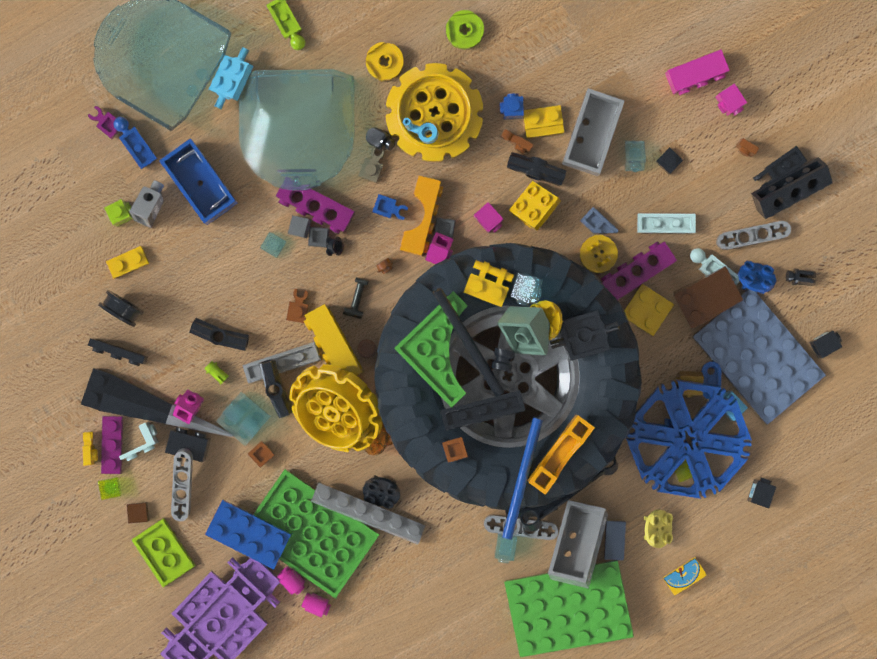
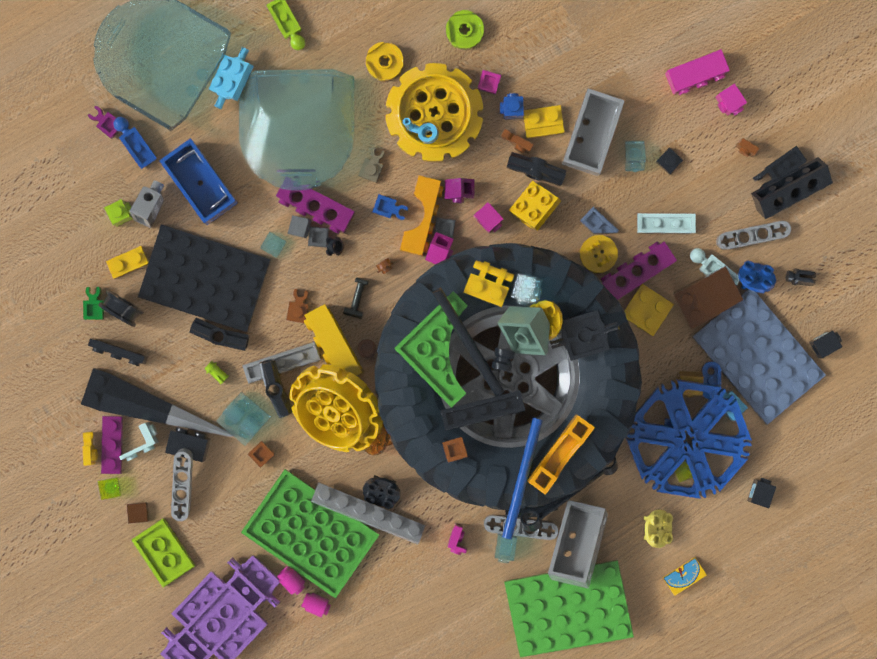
dark pink brick [173,389,204,424] -> none
blue plate [205,499,292,570] -> none
black arm [366,127,395,151] -> none
sand blue tile [604,520,626,560] -> none
none -> green plate [83,287,104,320]
none -> black plate [138,225,271,332]
none -> magenta brick [445,178,475,203]
none -> dark pink bracket [447,523,467,555]
none -> dark pink plate [477,70,501,95]

